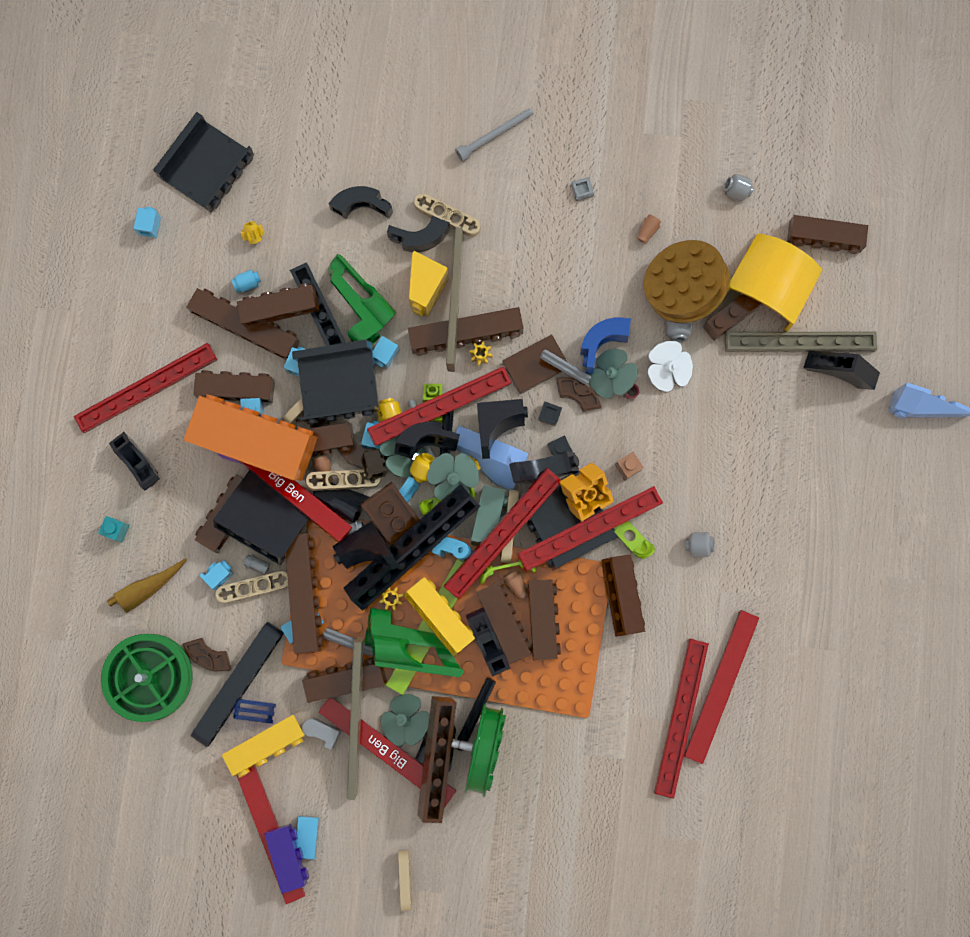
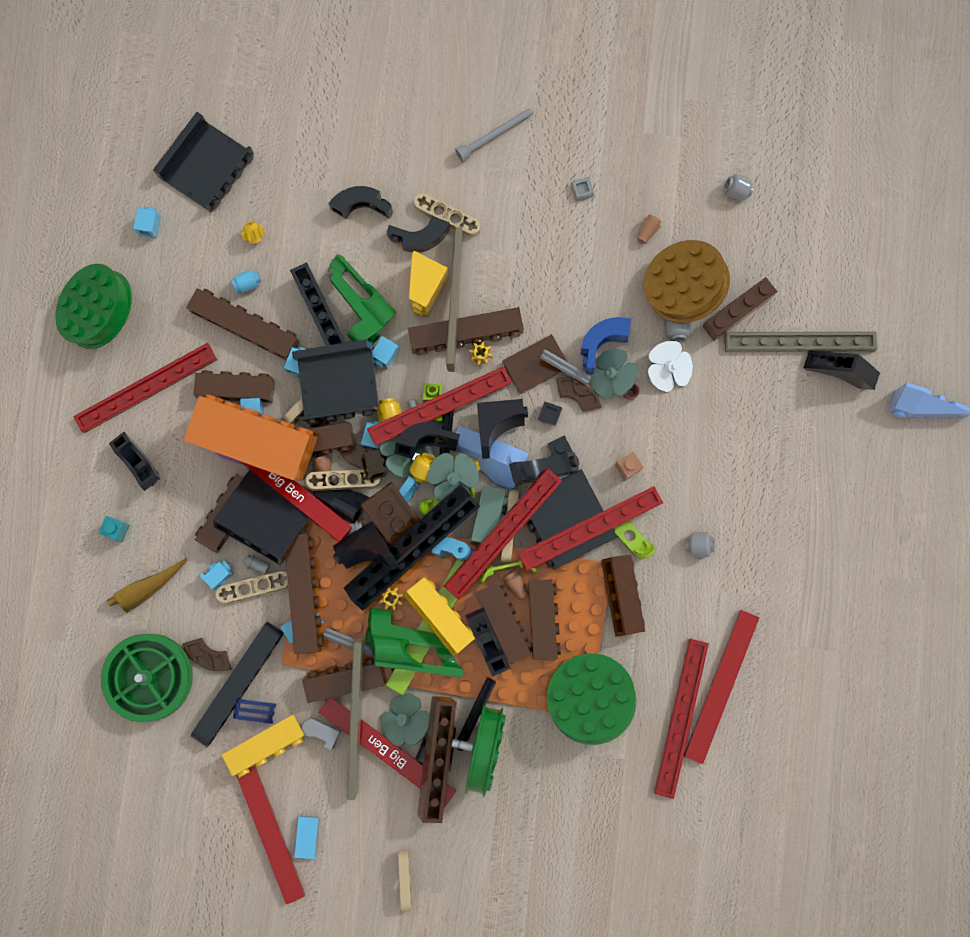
reddish brown brick [237,283,320,328] -> none
dark purple brick [265,823,309,894] -> none
light orange brick [560,462,614,521] -> none
yellow windscreen [728,233,822,332] -> none
reddish brown brick [787,215,868,254] -> none
none -> green wheel [55,264,132,349]
none -> green wheel [547,653,636,745]

